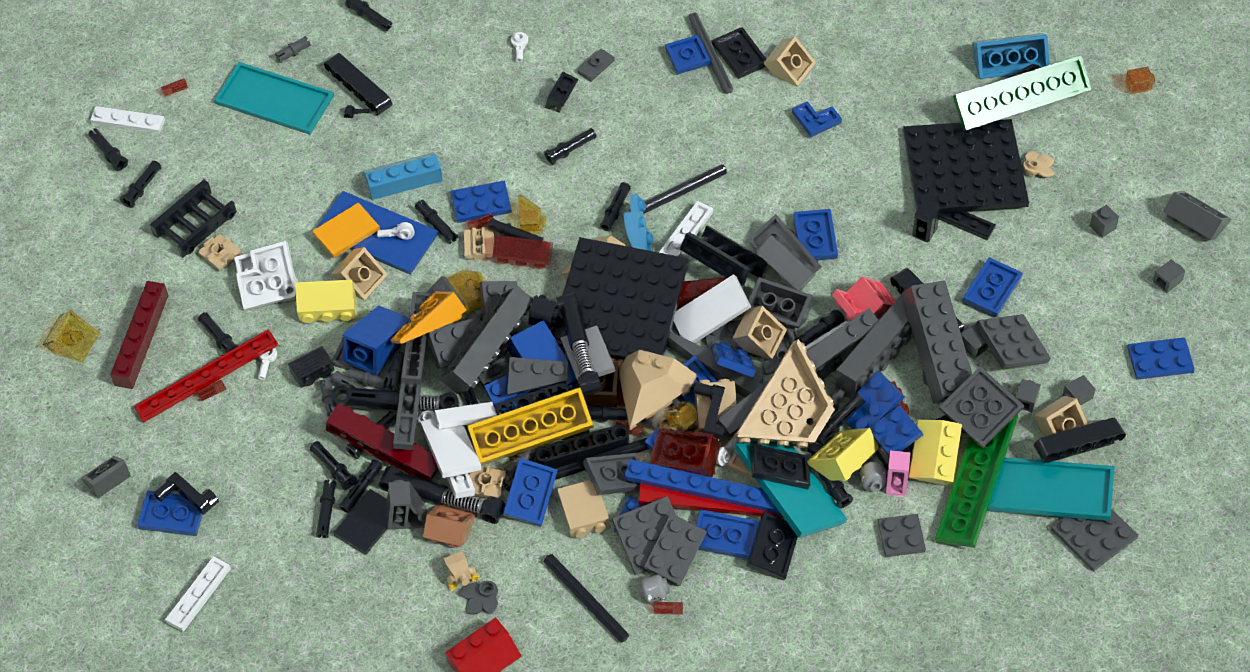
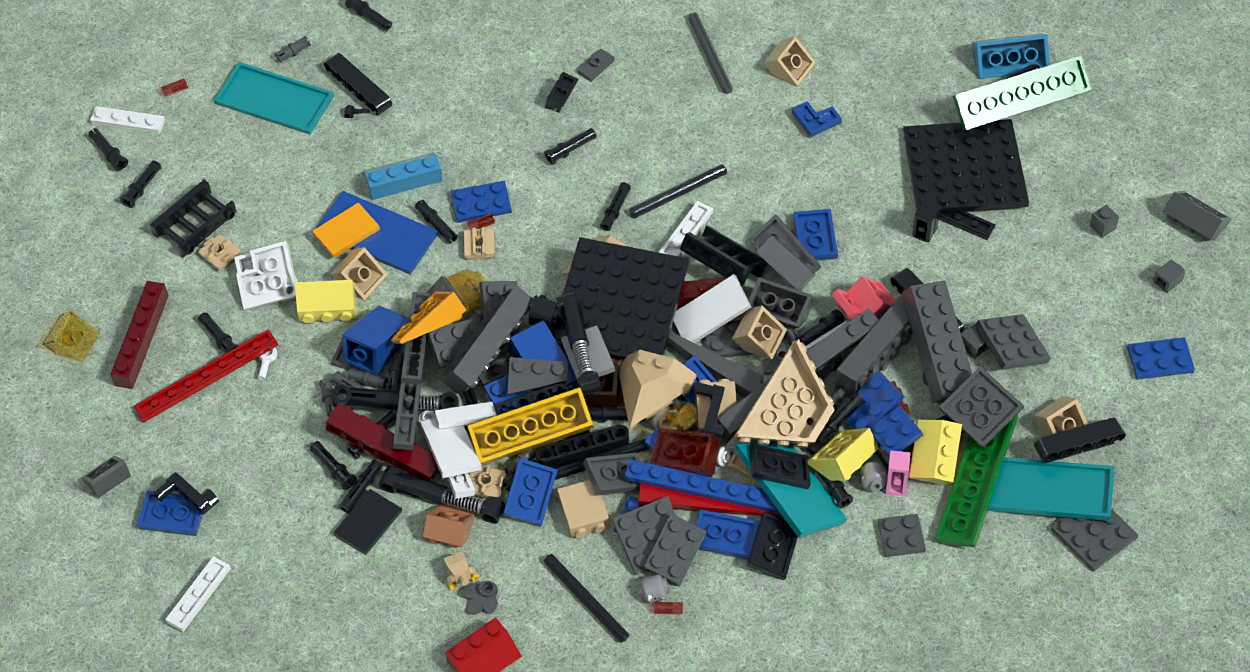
clear red piece [197,380,226,401] -> none
black brick [288,346,335,388] -> none
black pin [316,479,337,538] -> none
white plate [377,222,415,240] -> none
dark grey wedge [386,480,427,529] -> none
black pin [488,218,544,249] -> none
clear red brick [492,235,553,268] -> none
white plate [511,32,529,63] -> none
clear yellow slope [518,195,546,234] -> none
clear red piece [615,420,644,437] -> none
dark azure slope [624,194,654,251] -> none
blue plate [665,35,711,75] -> none
blue plate [711,342,756,377] -> none
black tile [712,27,766,79] -> none
blue plate [962,257,1023,317] -> none
dark grey brick [1015,379,1041,413] -> none
tan plate [1023,151,1055,177] -> none
dark grey brick [1063,375,1096,406] -> none
clear orange brick [1125,66,1155,94] -> none

